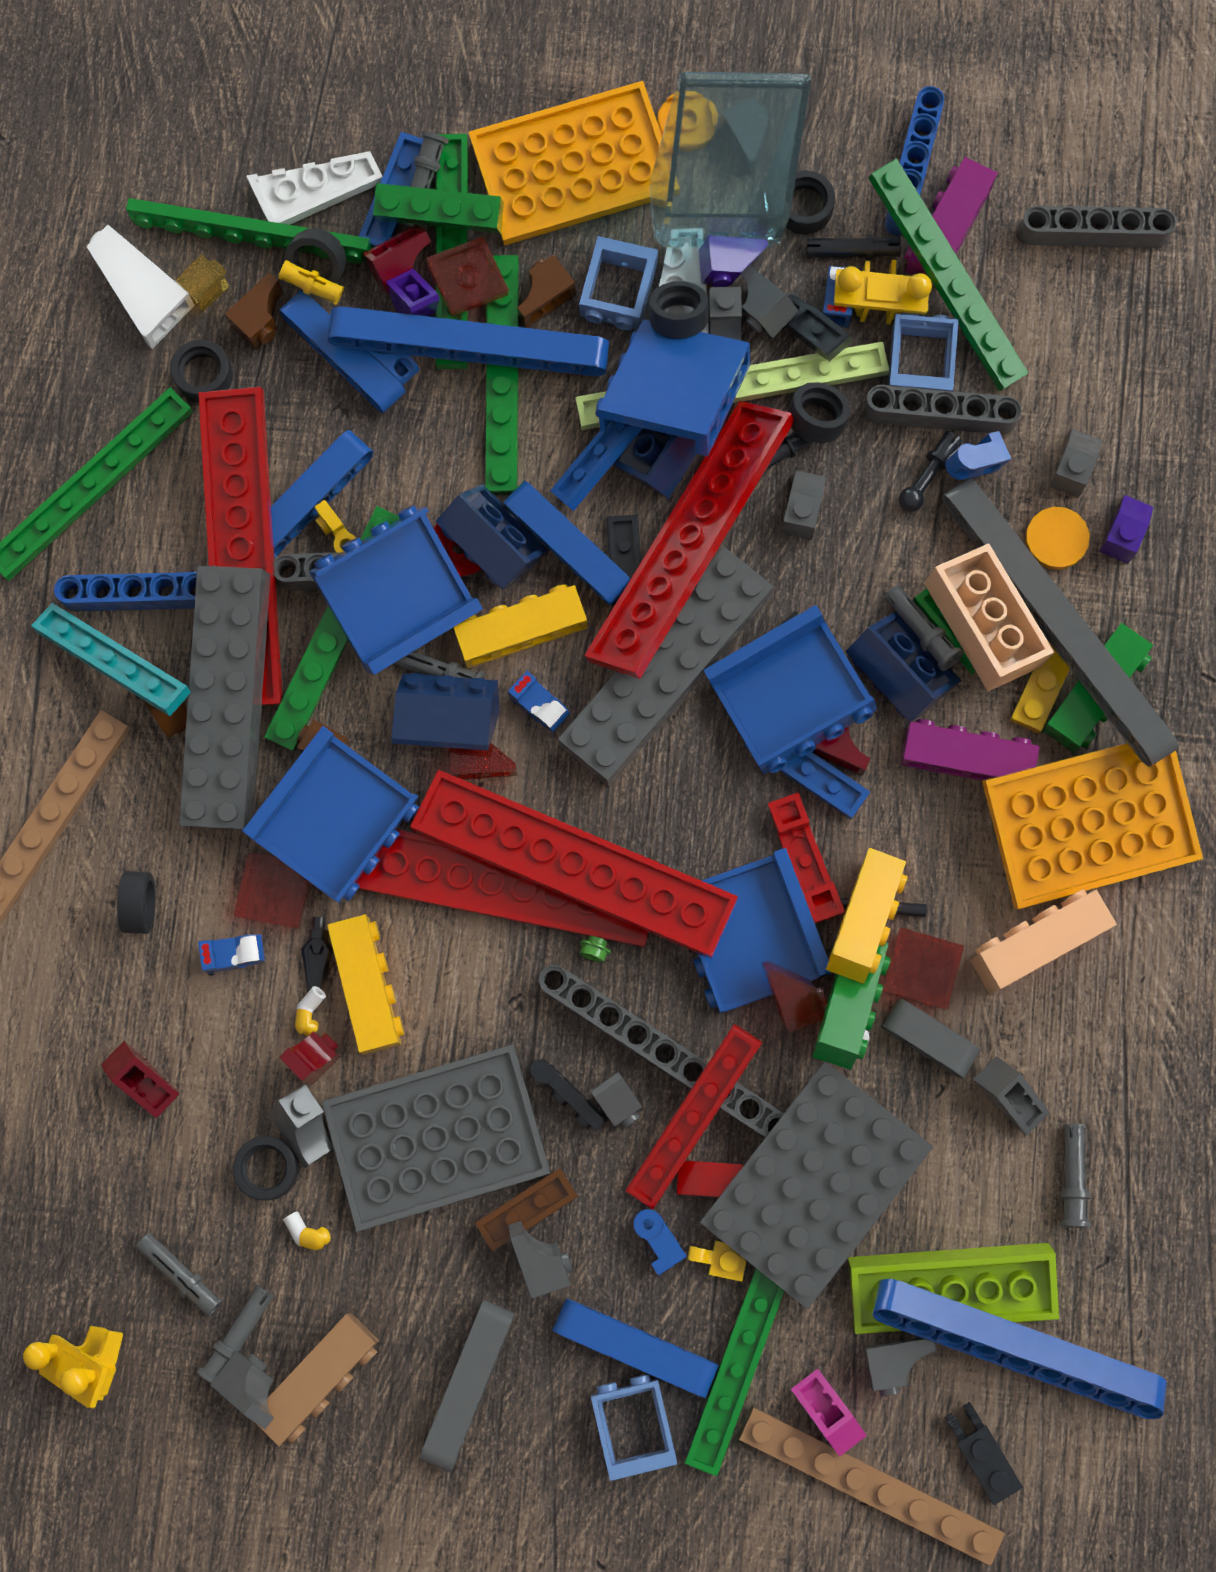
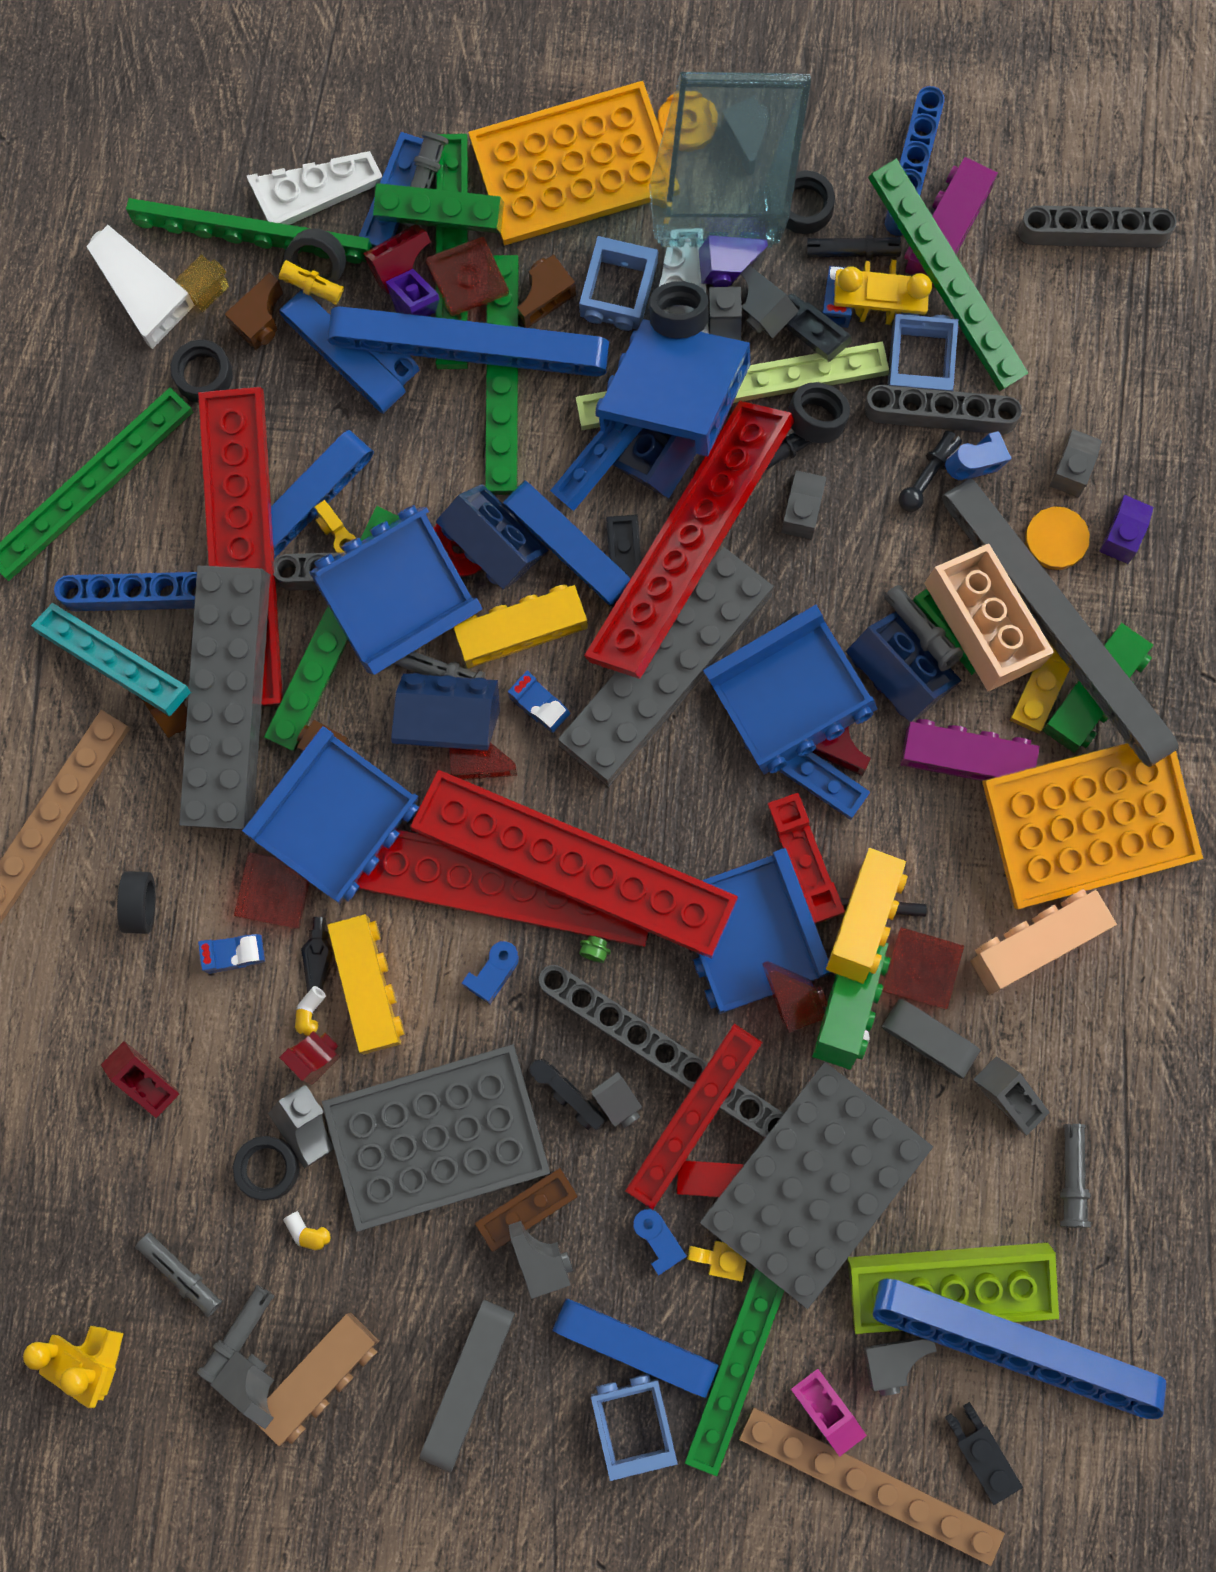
none -> blue leg [462,941,519,1005]

